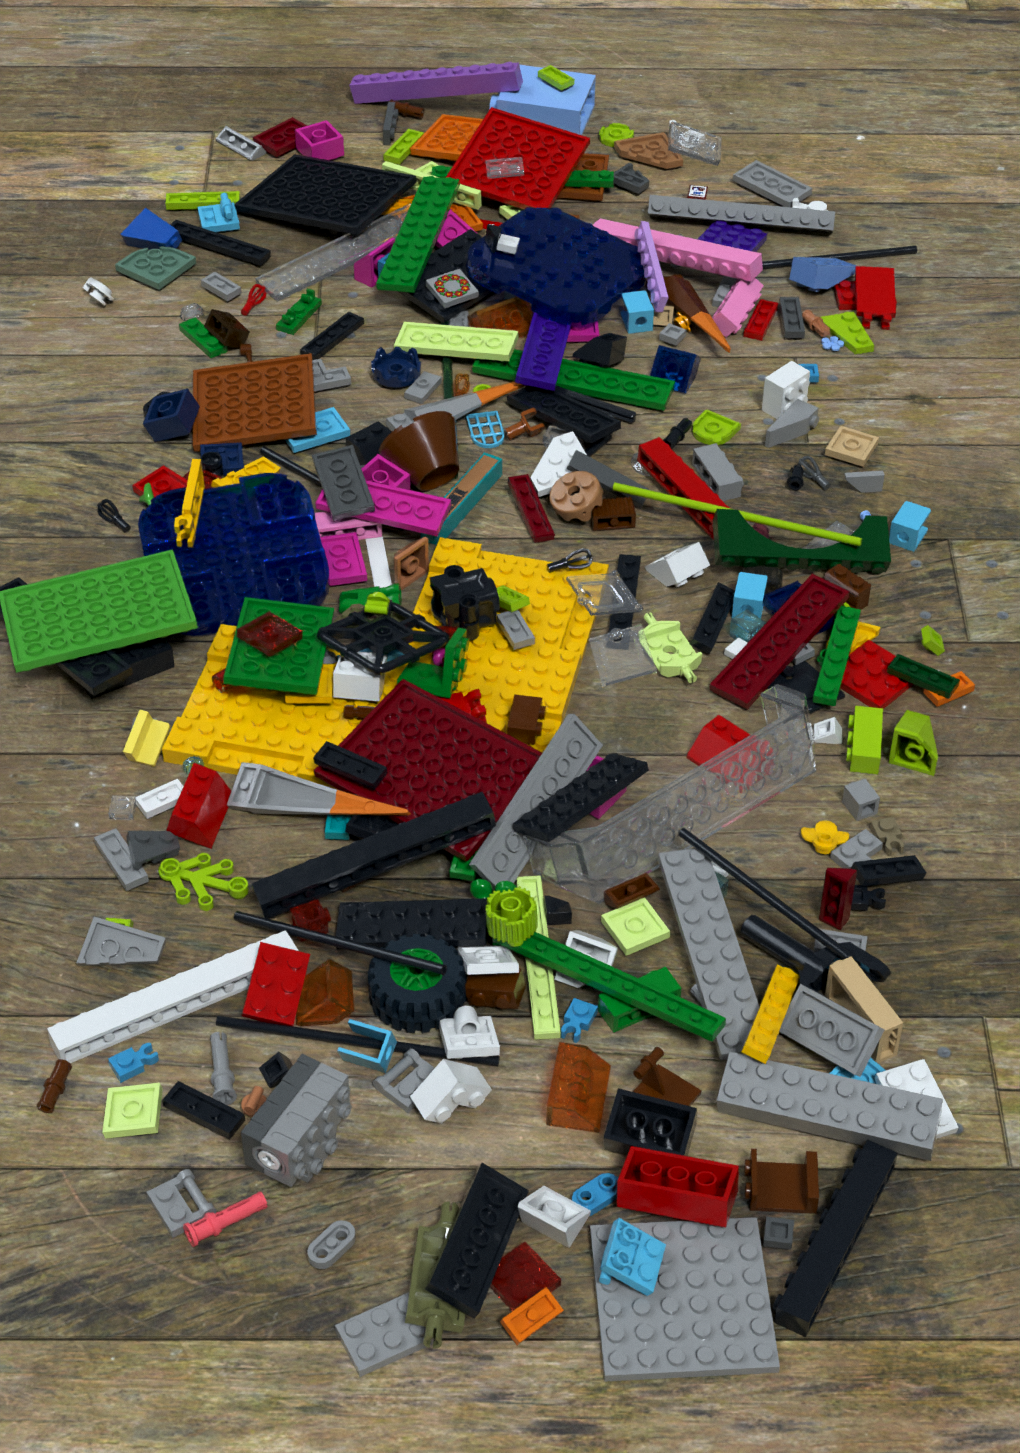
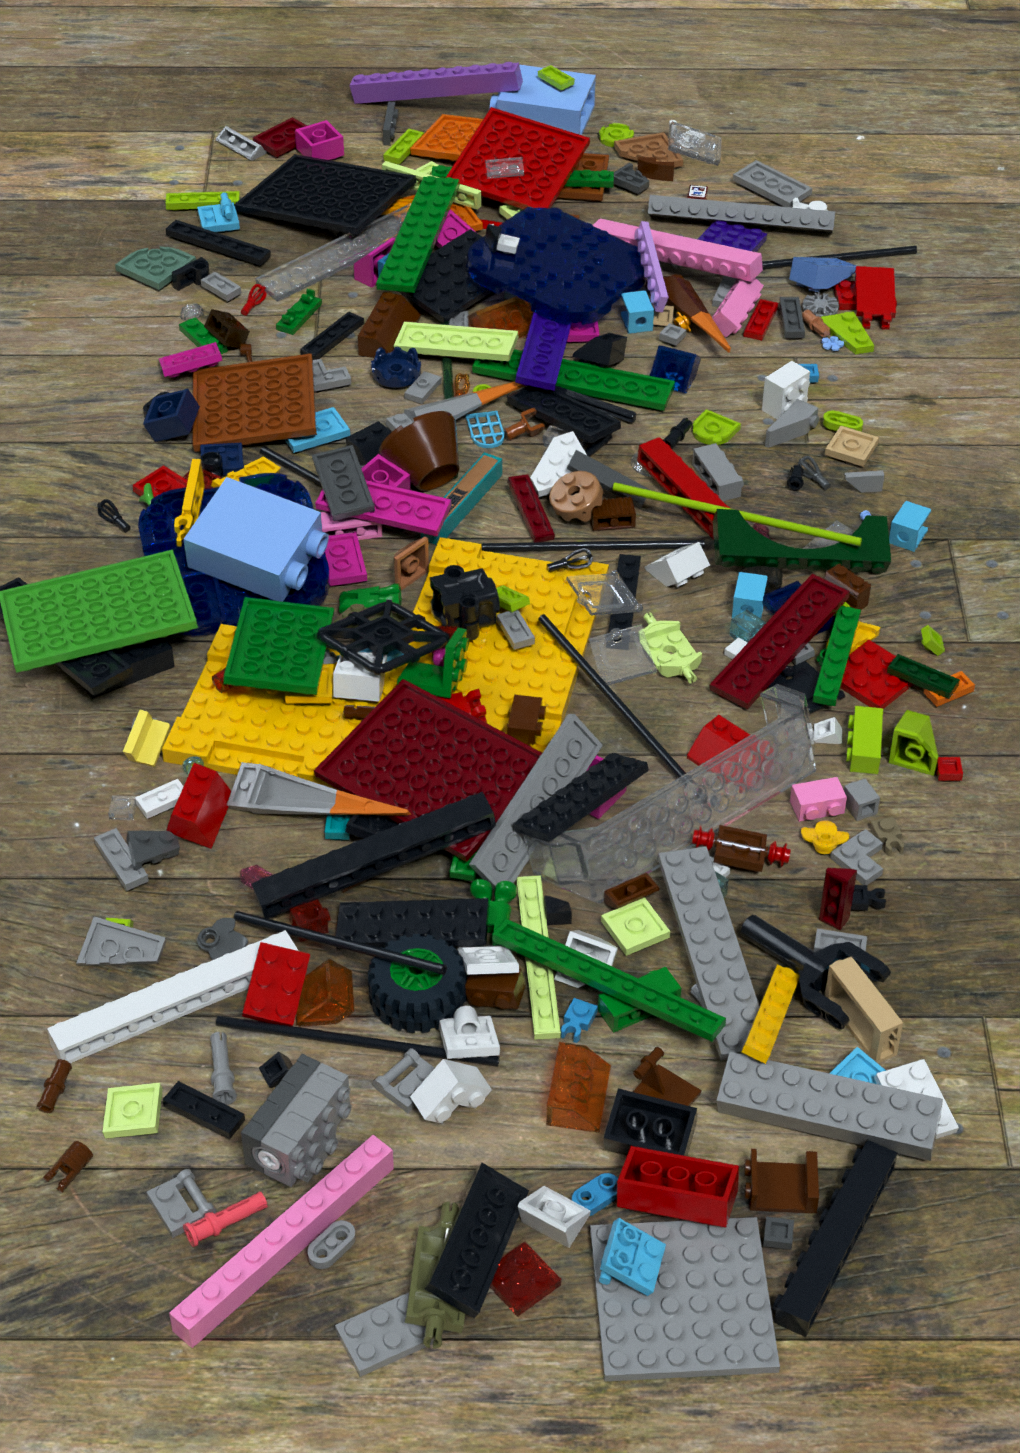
white piece [82,277,114,306] -> none
dark azure plate [108,1043,159,1083] -> none
blue slope [121,208,182,250] -> none
lime plant [158,853,249,911] -> none
clear red plate [237,611,303,657] -> none
nougat plate [241,1086,267,1117] -> none
black plate [313,741,388,790] -> none
medium azure piece [337,1019,397,1073] -> none
lime plate [364,592,390,615] -> none
white sticker [365,537,392,588] -> none
reddish brown pin [390,99,425,119] -> none
light grey tile [426,269,479,308] -> none
lime brick [486,886,538,947] -> none
orange plate [500,1287,564,1345] -> none
black piece [678,828,855,960] -> none
black plate [690,582,735,654] -> none
light grey plate [779,984,885,1077] -> none
black plate [851,855,927,887] -> none
none -> reddish brown hinge [43,1141,93,1193]
none -> dark pink plate [159,342,223,378]
none -> bright pink brick [169,1135,394,1348]
none -> black plate [172,257,210,291]
none -> light blue brick [184,477,329,602]
none -> dark grey plate [197,918,248,960]
none -> clear pink slope [240,865,273,889]
none -> reddish brown slope [358,292,421,358]
none -> black piece [478,540,705,552]
none -> black piece [538,614,708,804]
none -> reddish brown slope [637,157,674,182]
none -> reddish brown plate [691,825,791,872]
none -> bright pink brick [790,777,847,822]
none -> light grey wheel [802,292,839,317]
none -> lime plate [823,410,863,432]
none -> red plate [936,757,963,781]

